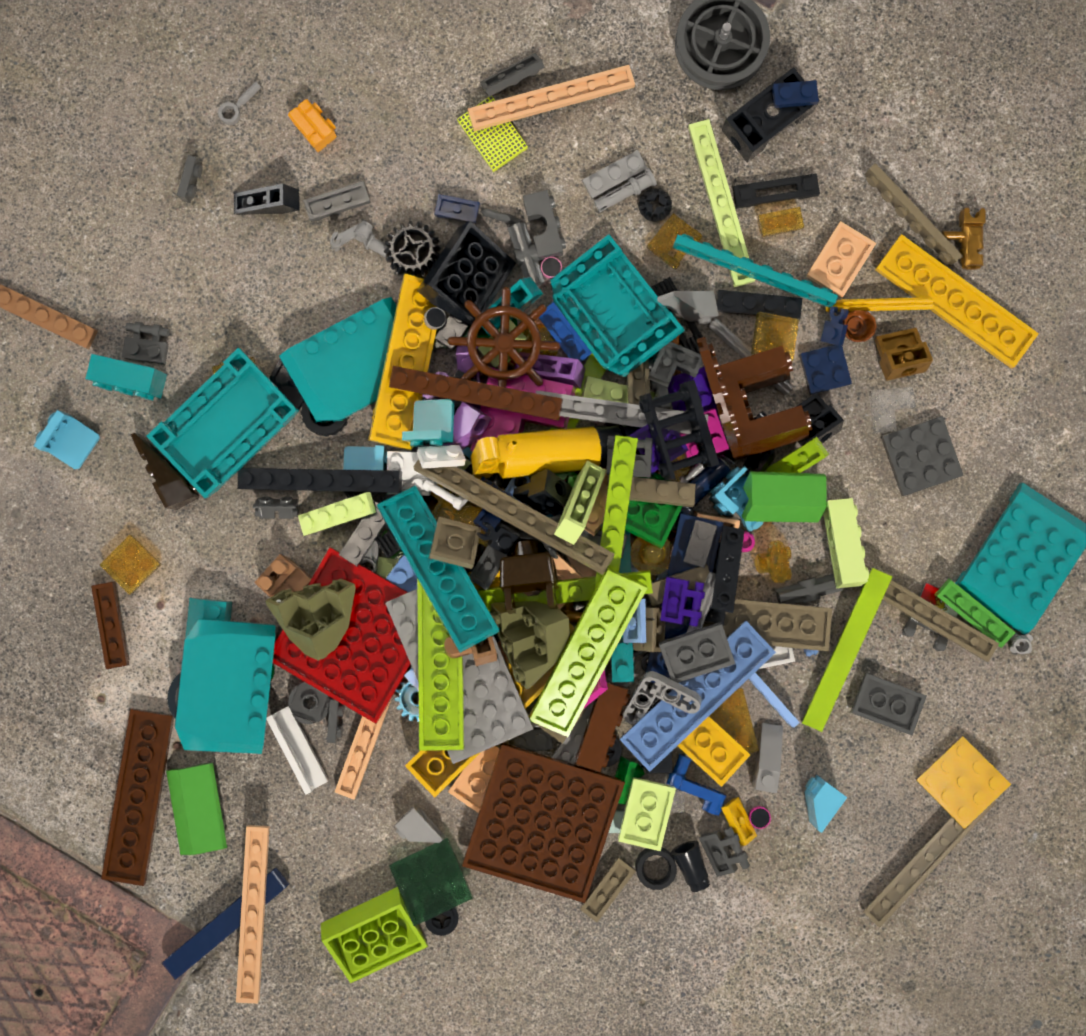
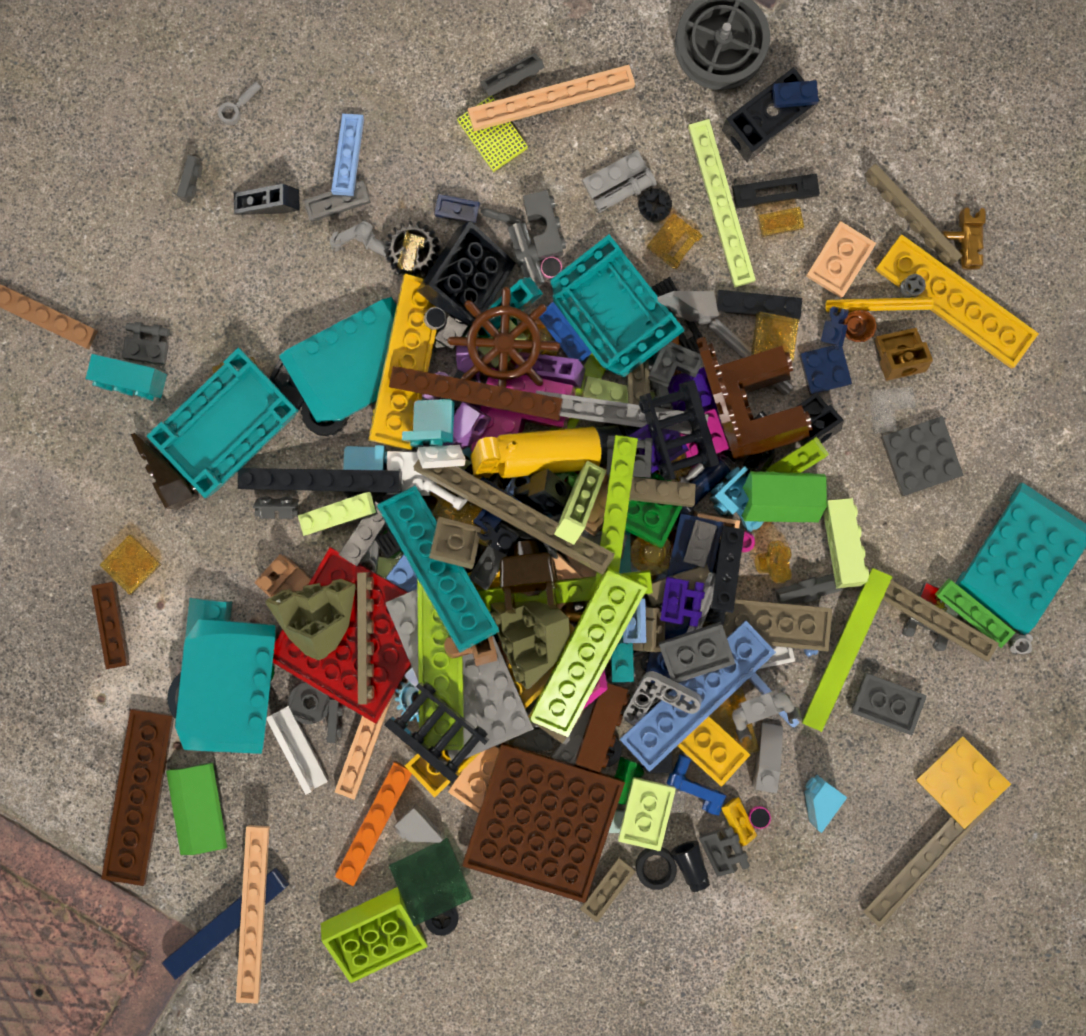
medium azure bracket [33,410,100,470] -> none
light orange brick [288,99,337,152] -> none
teal plate [672,234,838,308] -> none
none -> light blue tile [331,113,364,196]
none -> orange plate [335,761,412,887]
none -> dark tan plate [357,572,374,704]
none -> black fence [384,682,489,783]
none -> clear yellow piece [397,230,425,272]
none -> light grey torso [732,690,802,743]
none -> dark grey wheel [900,274,926,298]

